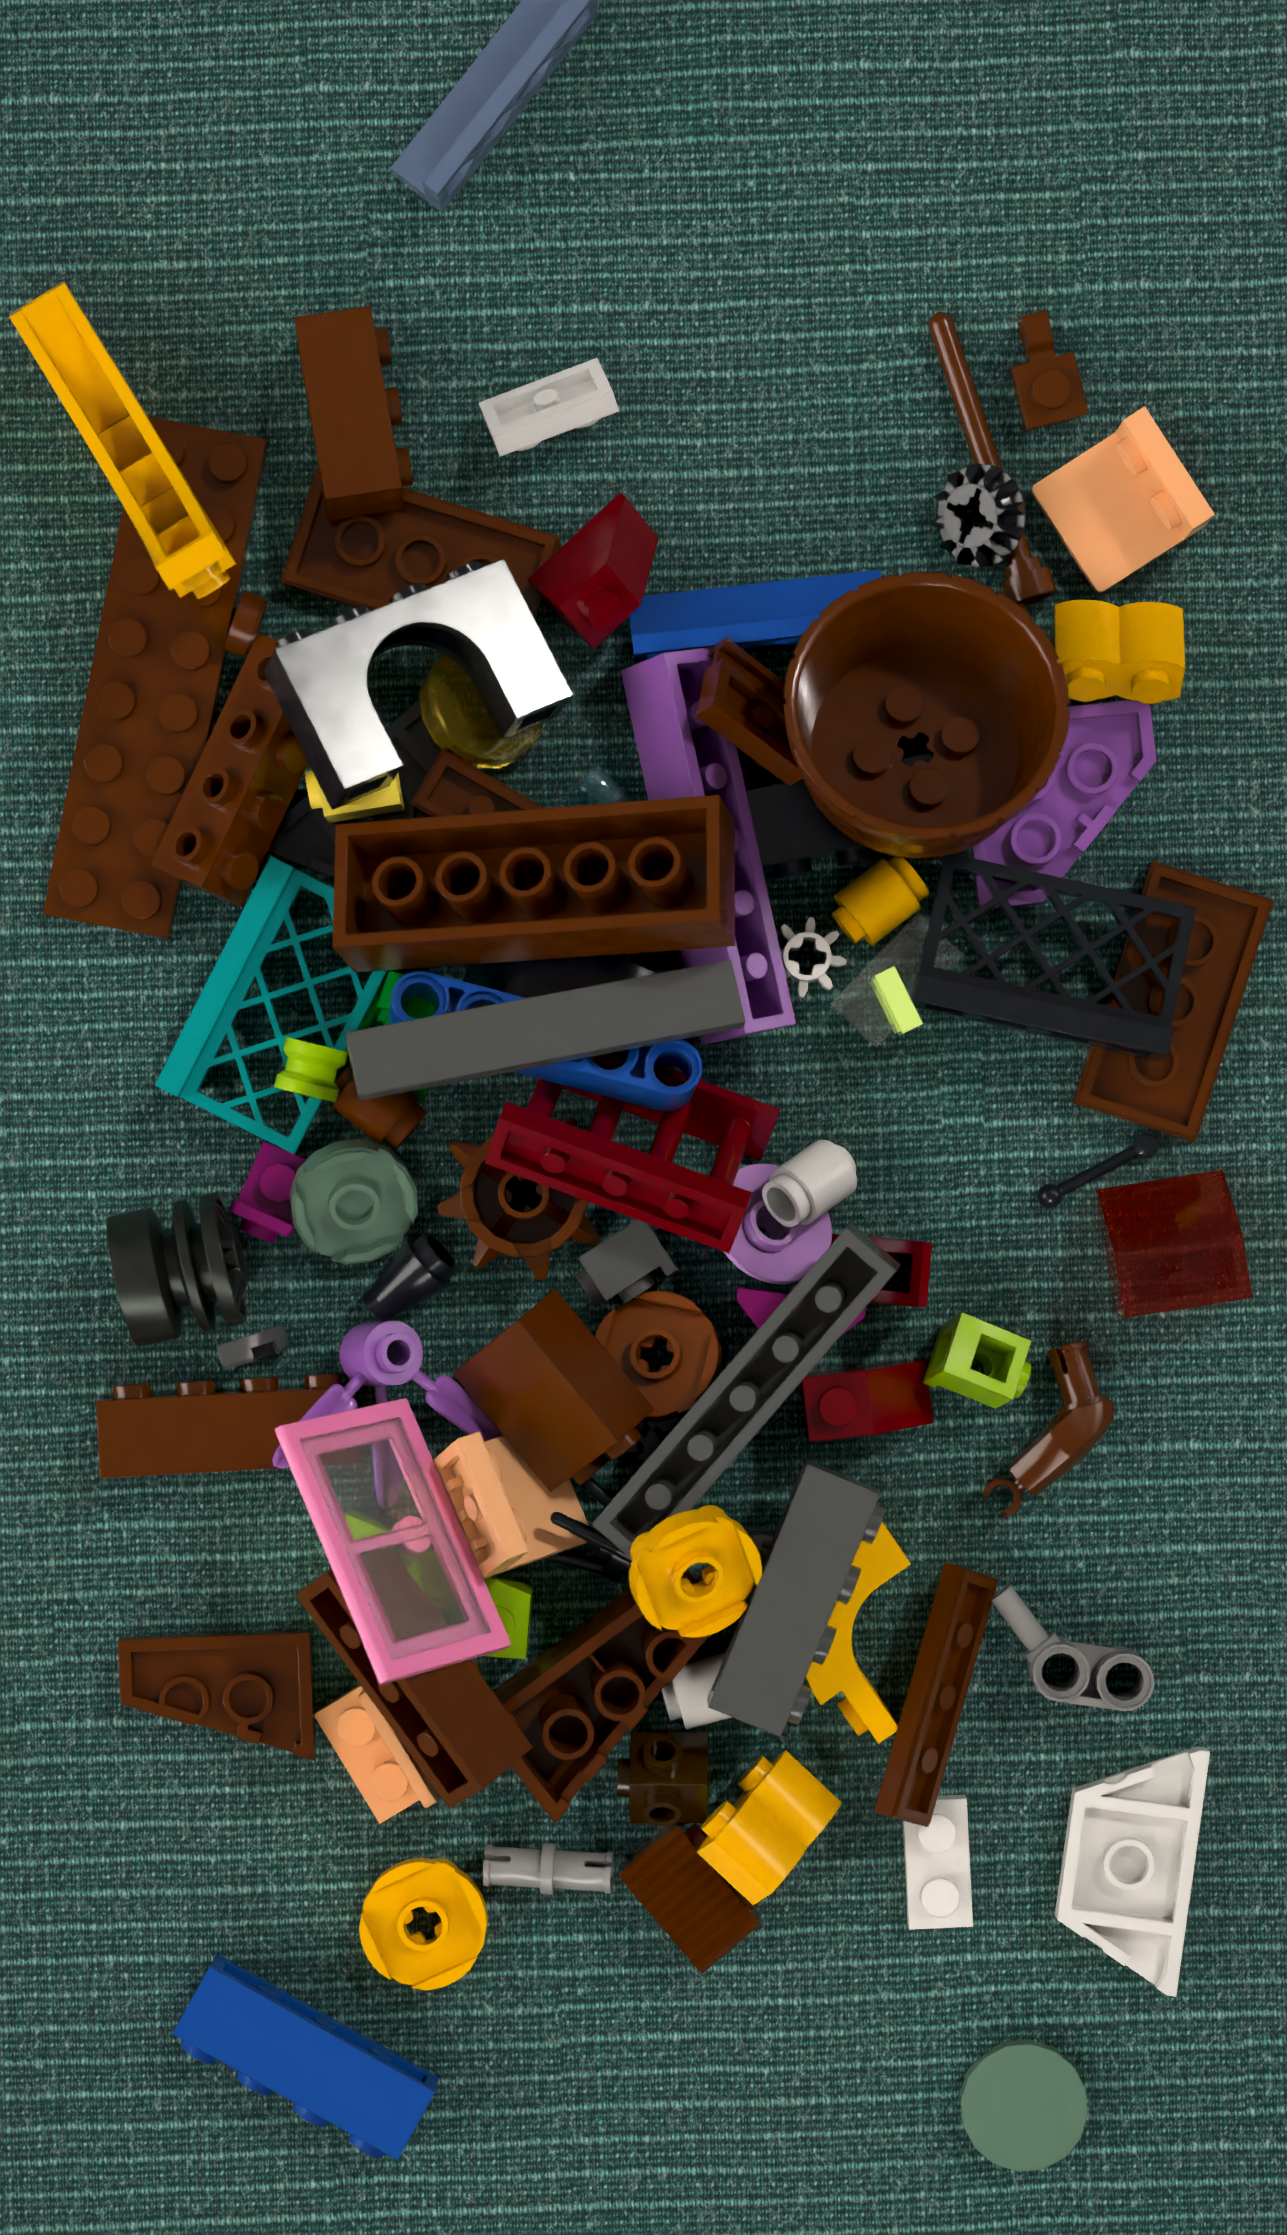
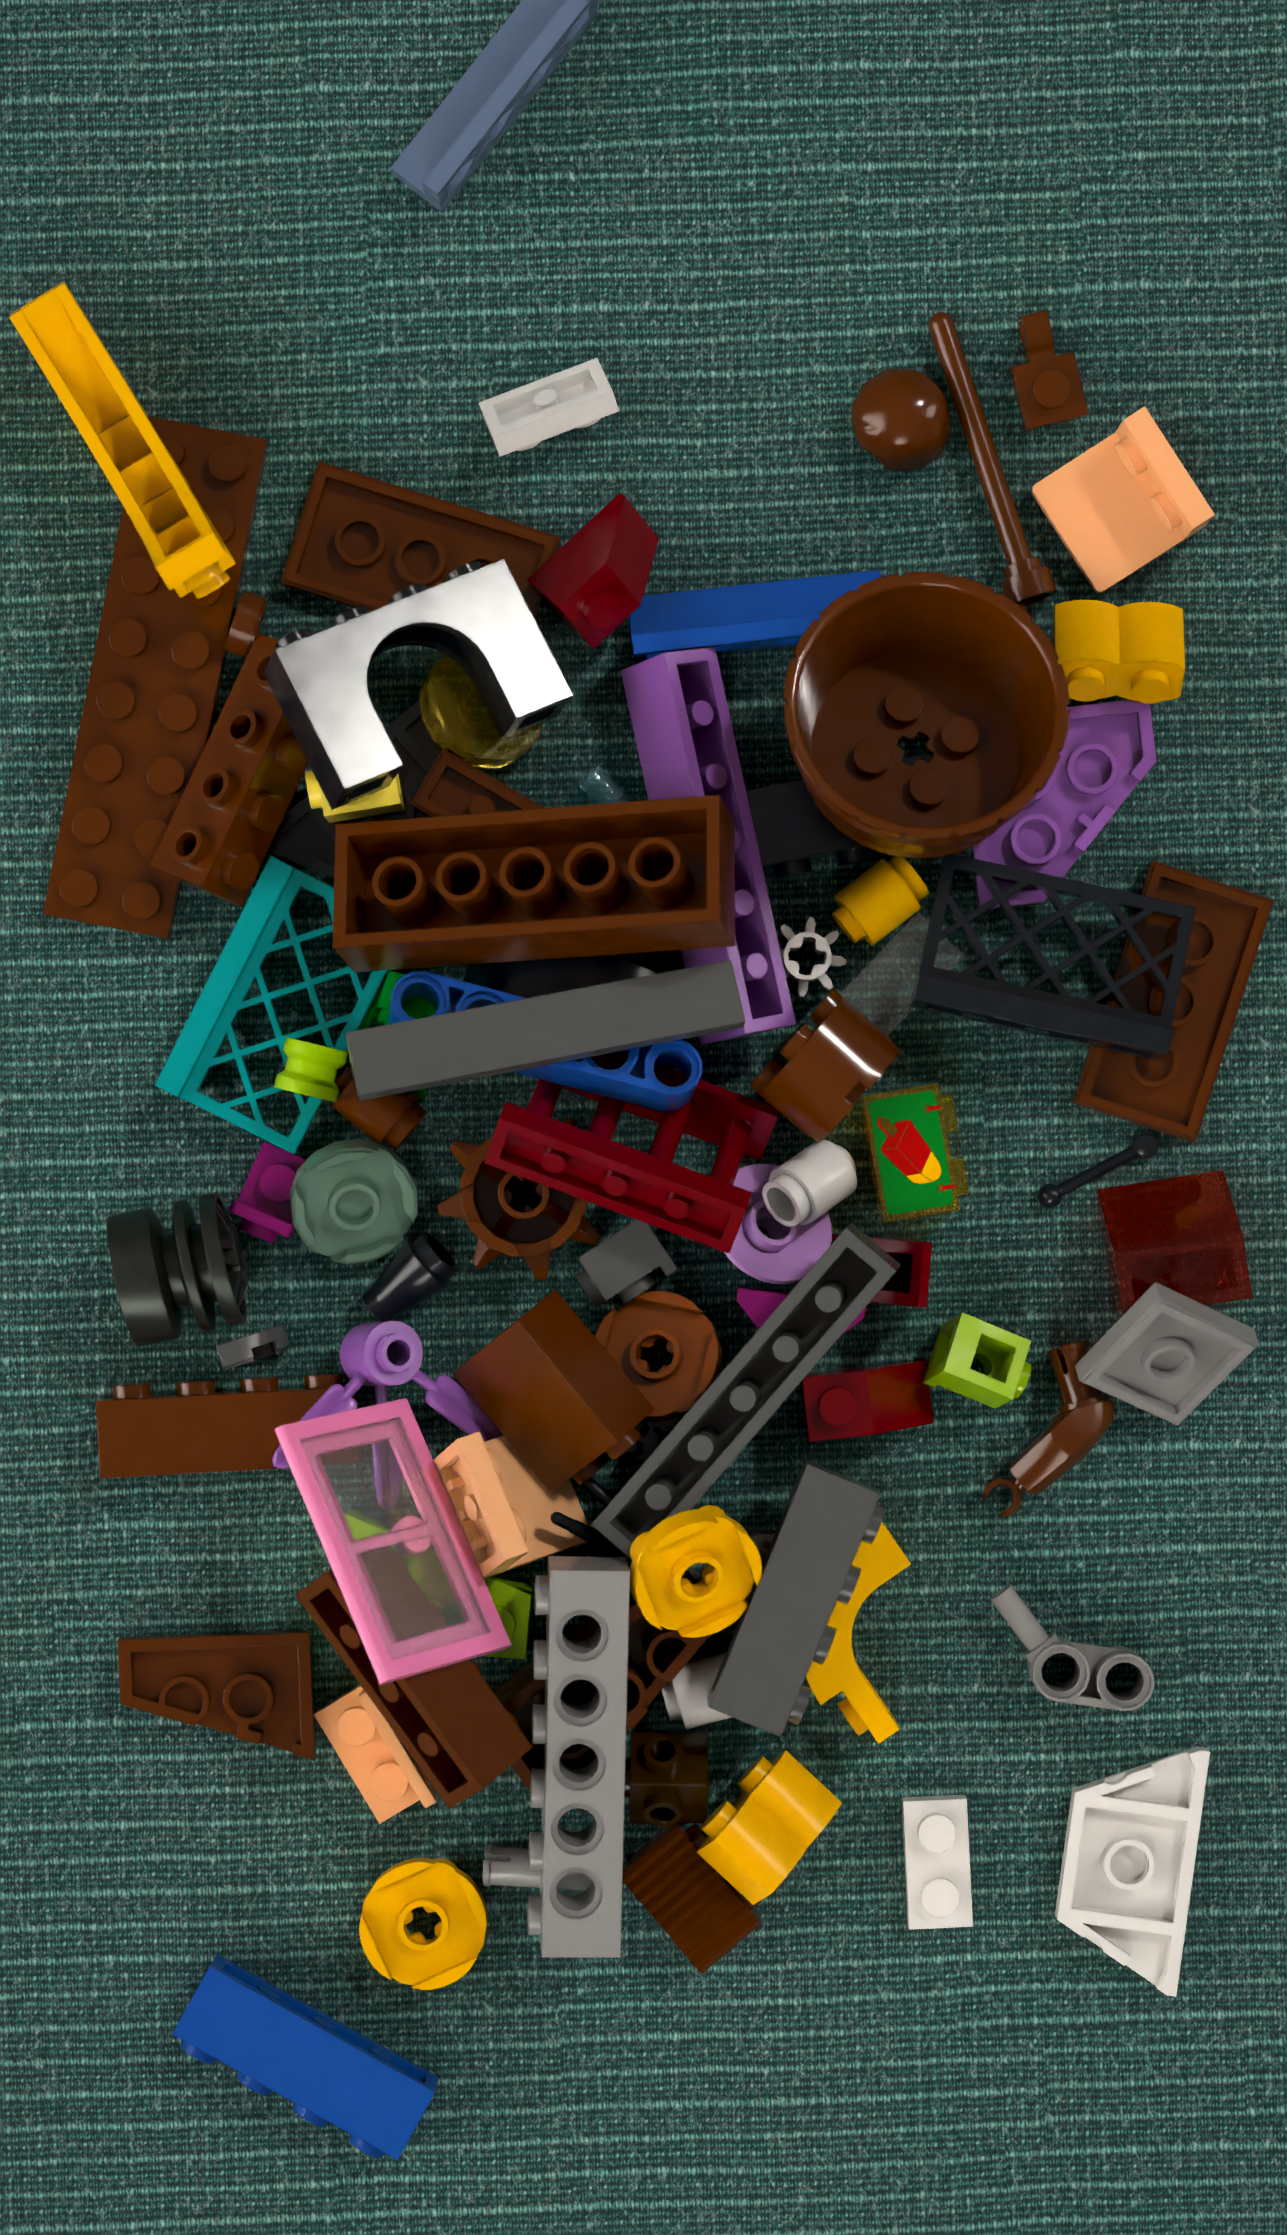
reddish brown brick [294,306,413,521] -> none
reddish brown plate [696,637,803,787] -> none
yellowish green tile [870,966,923,1036] -> none
reddish brown tile [874,1562,998,1827] -> none
black gear [931,464,1026,567] -> none
sand green tile [959,2039,1088,2172] -> none
none -> light grey brick [527,1556,630,1958]
none -> reddish brown brick [749,989,901,1144]
none -> reddish brown hair [851,368,952,471]
none -> brick [859,1083,969,1223]
none -> light grey tile [1075,1282,1259,1426]

